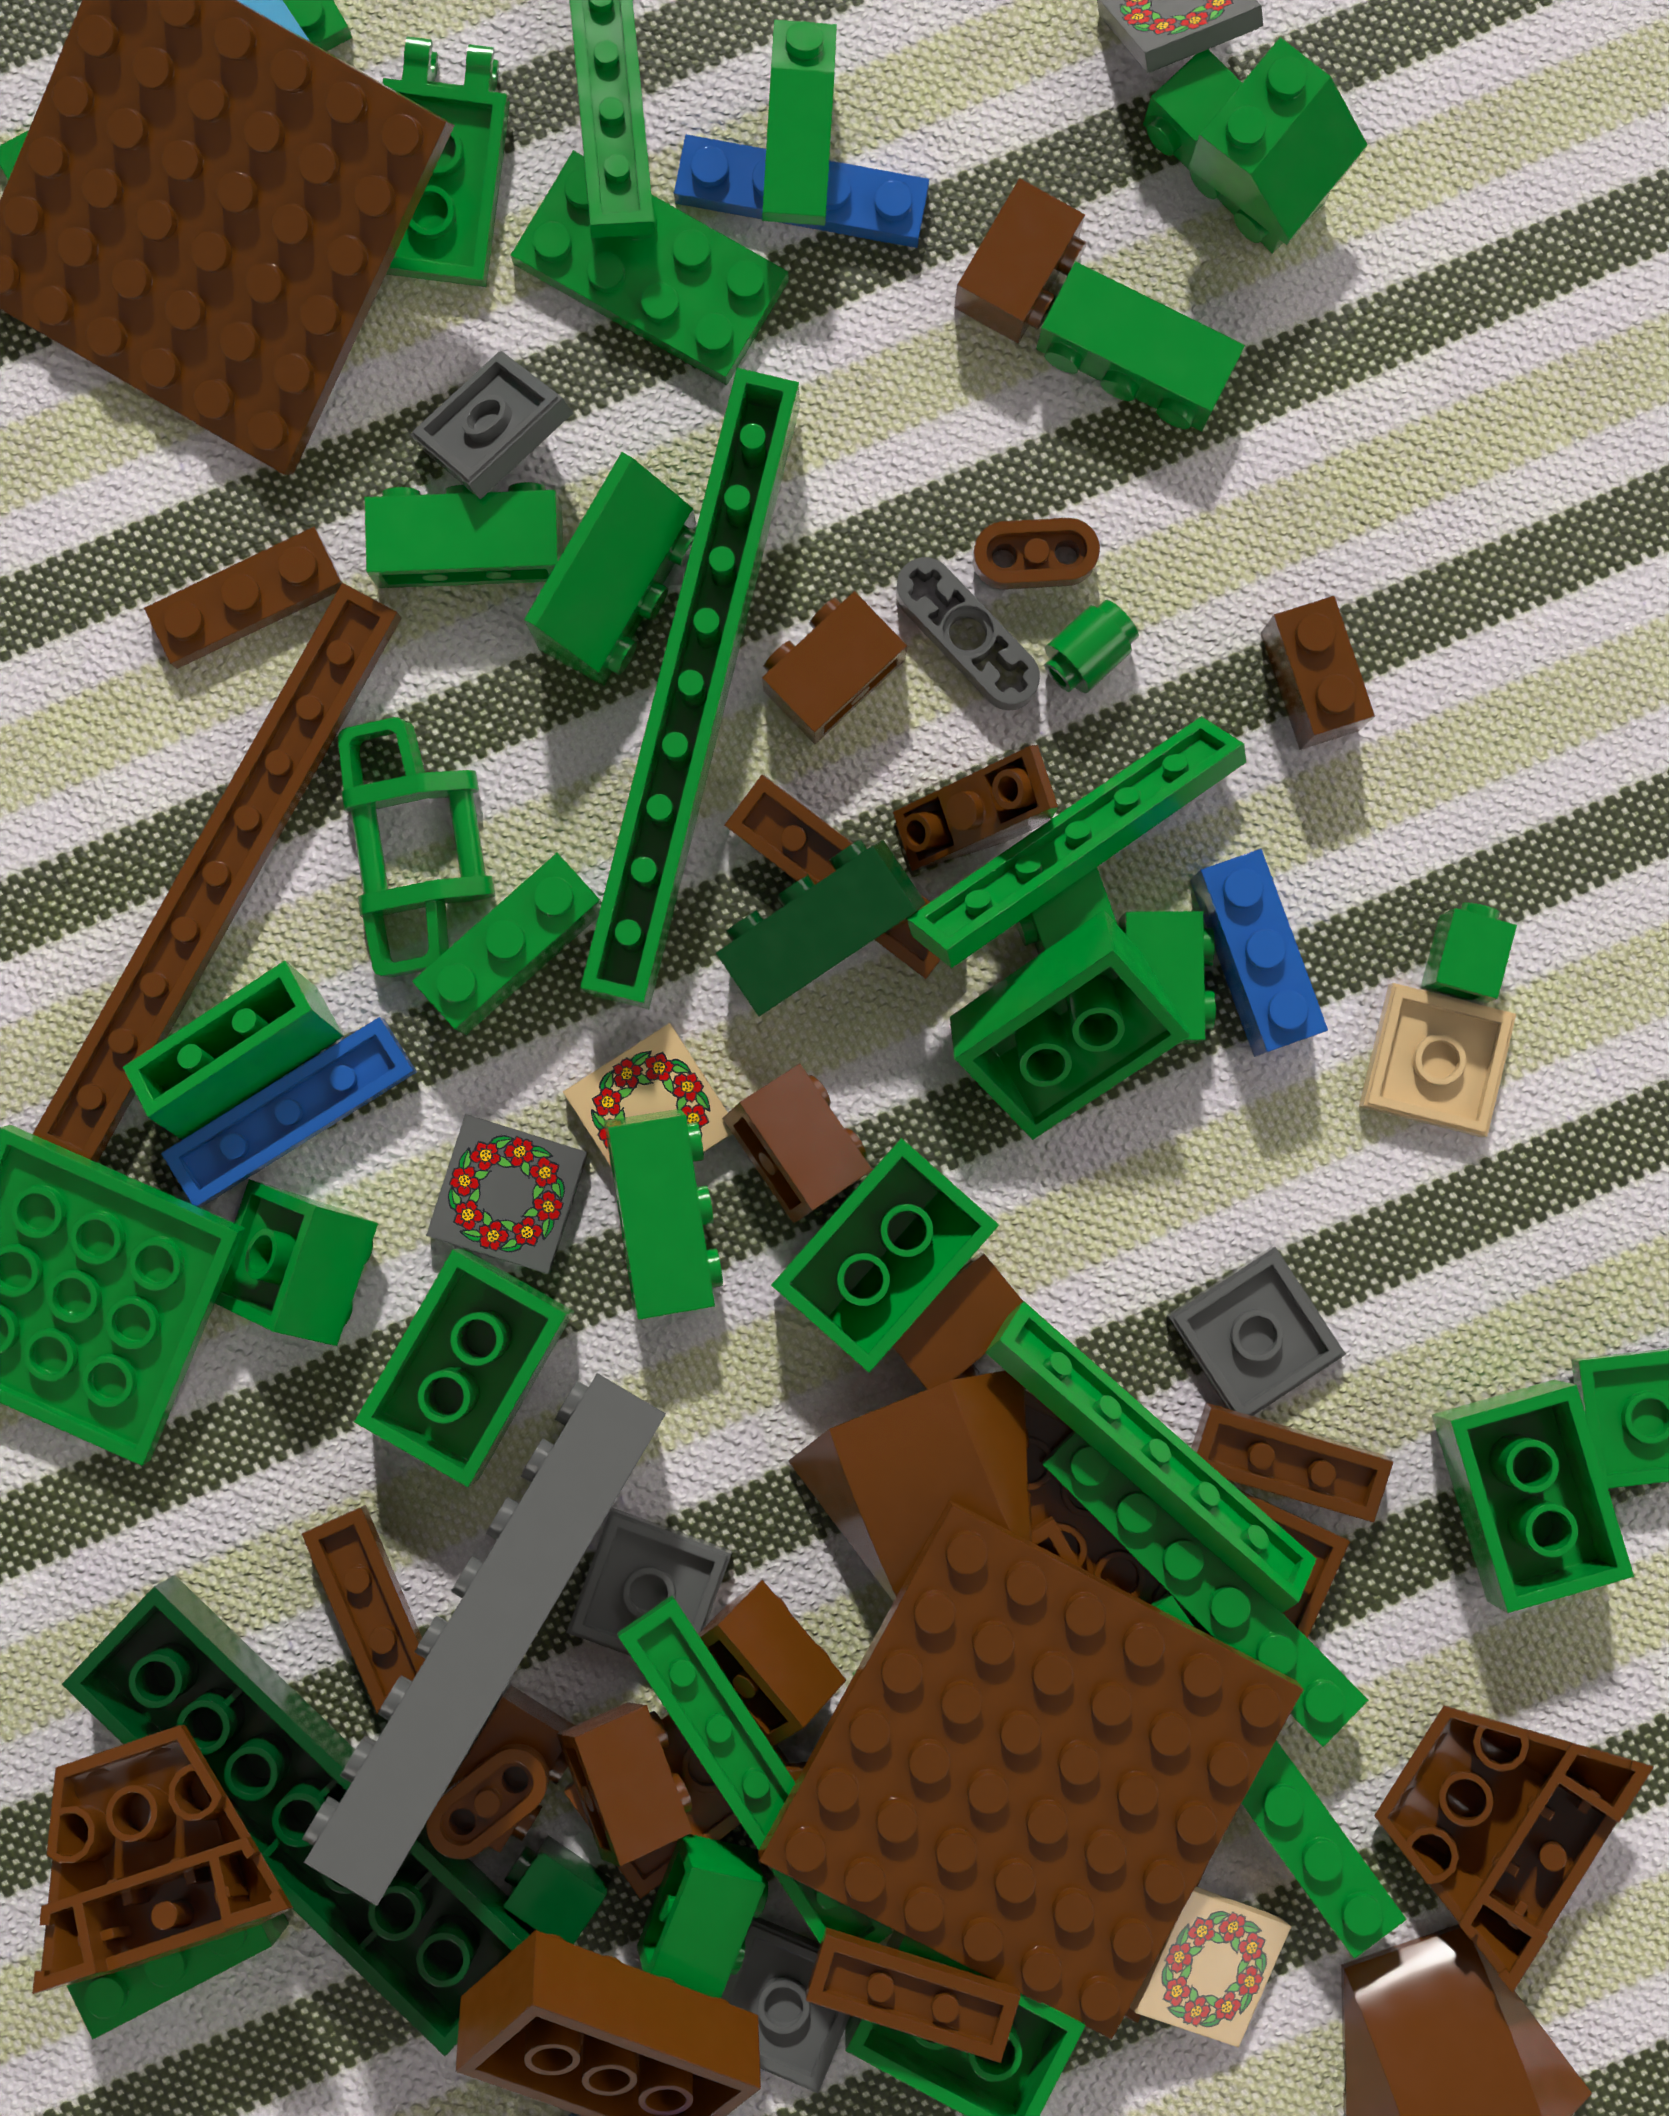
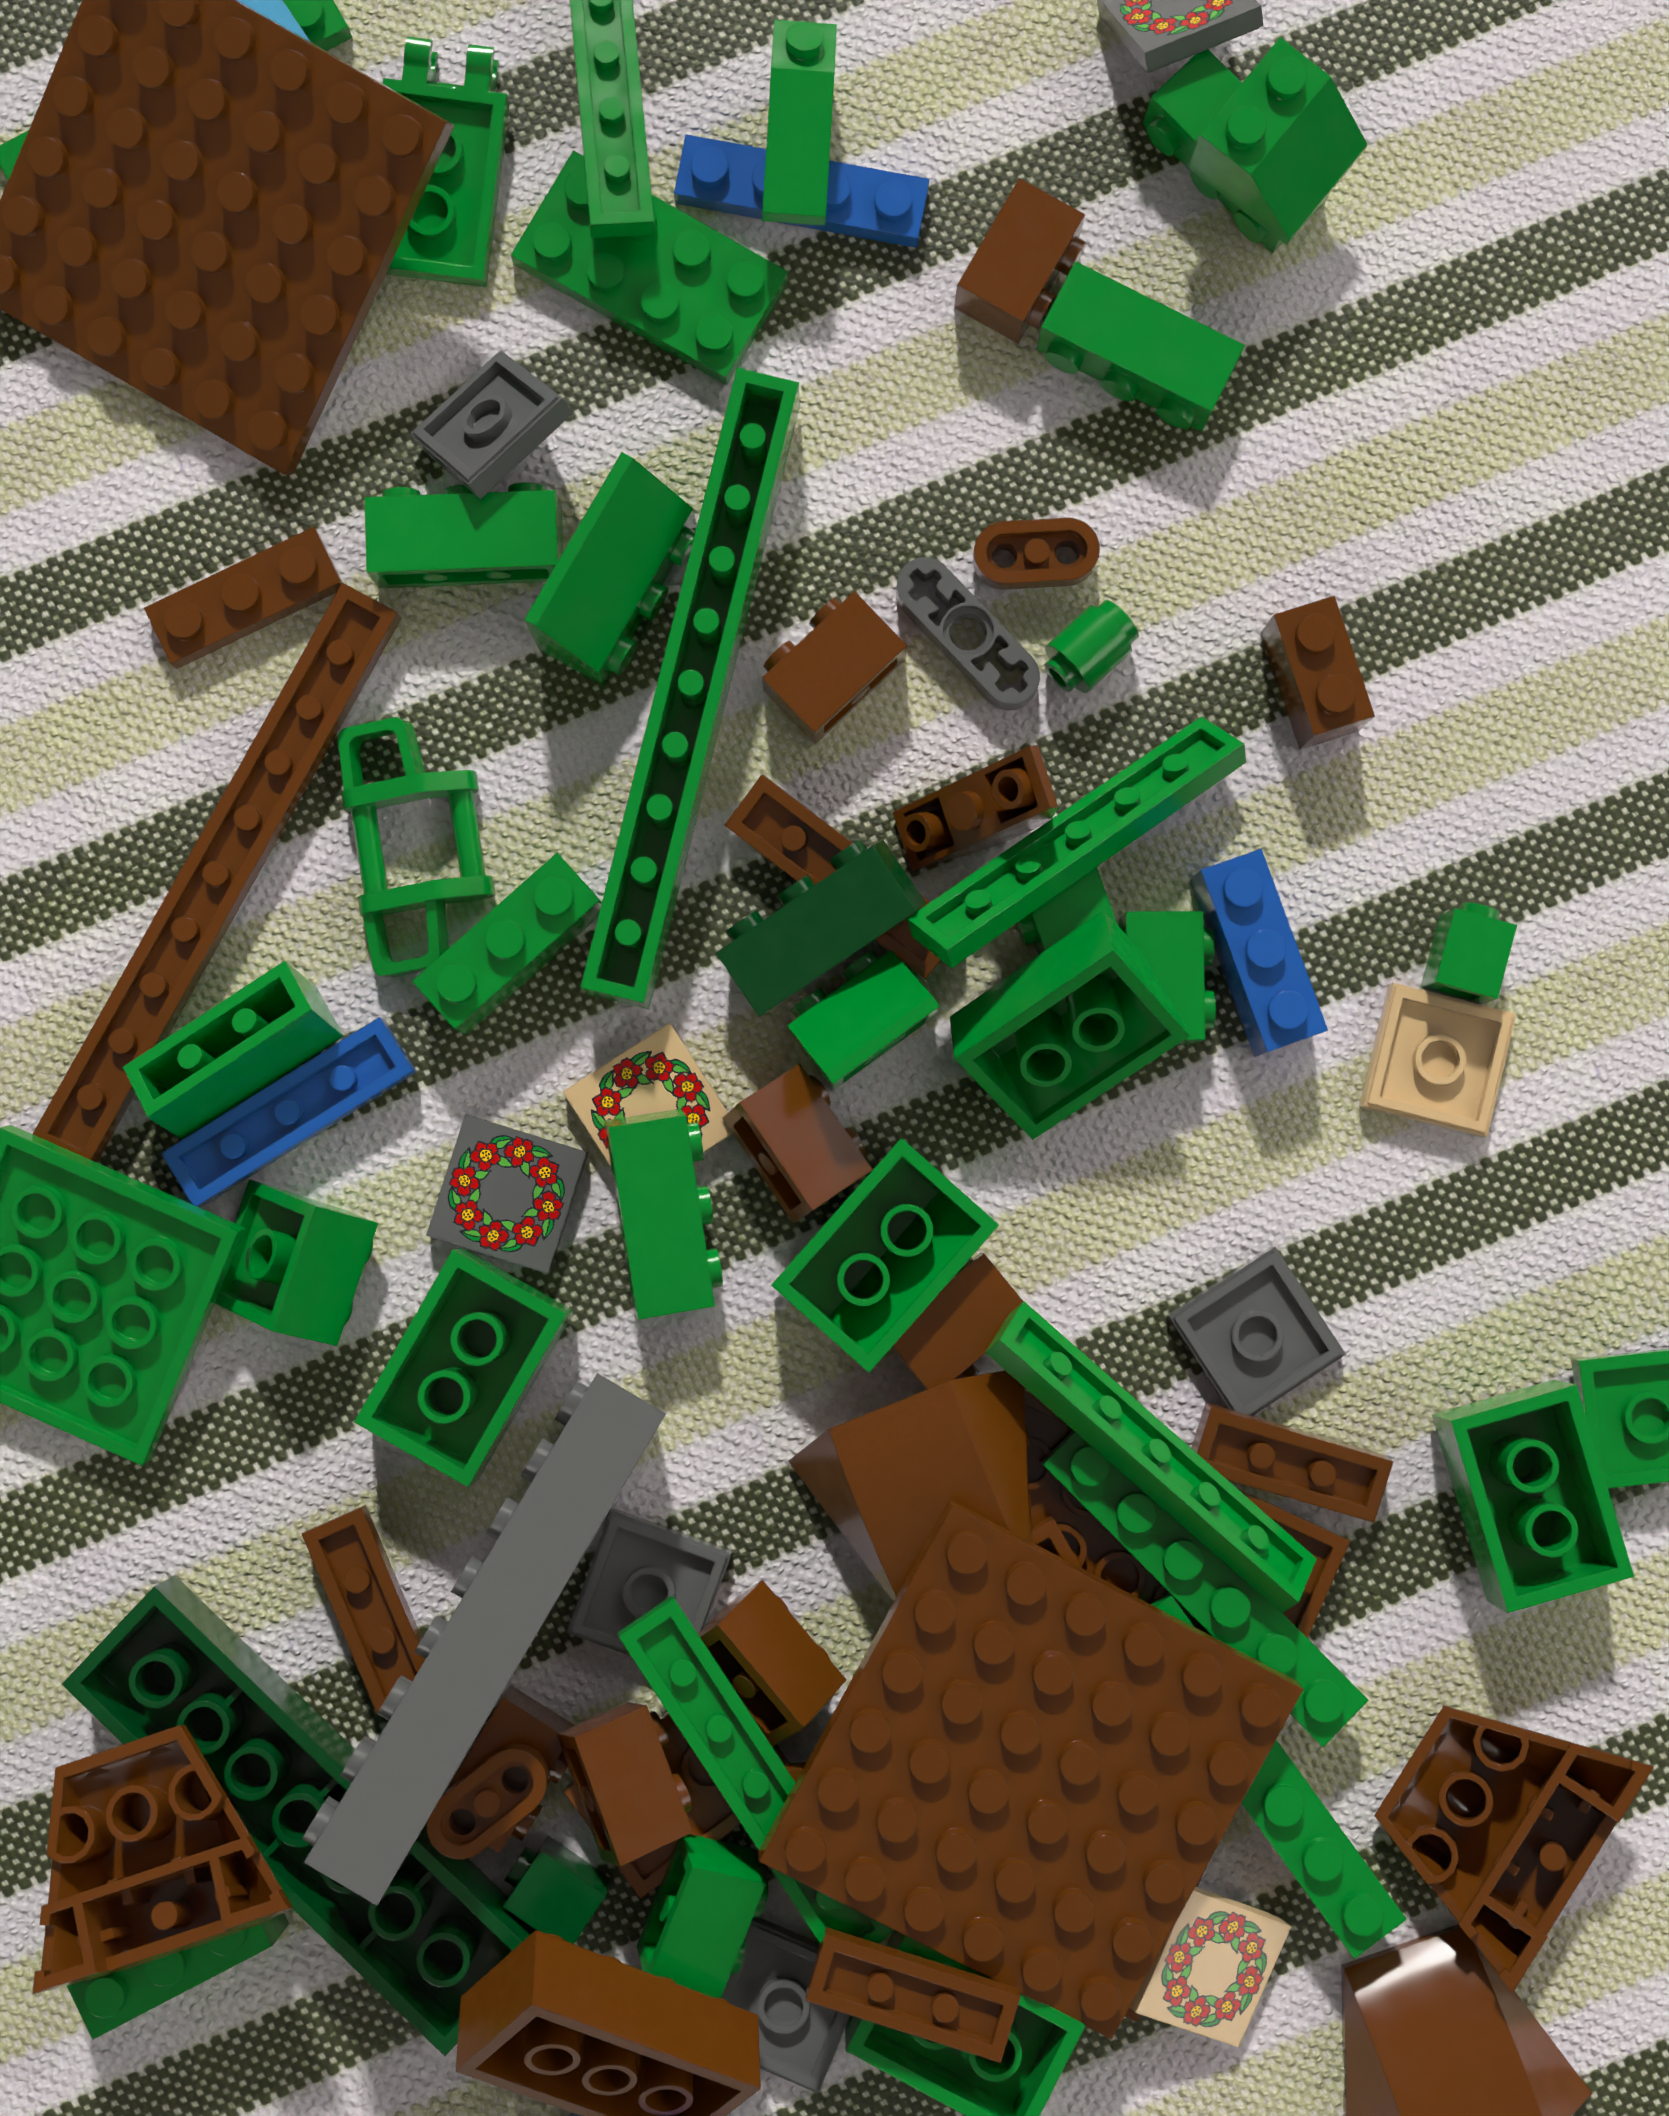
none -> green slope [787,950,940,1091]

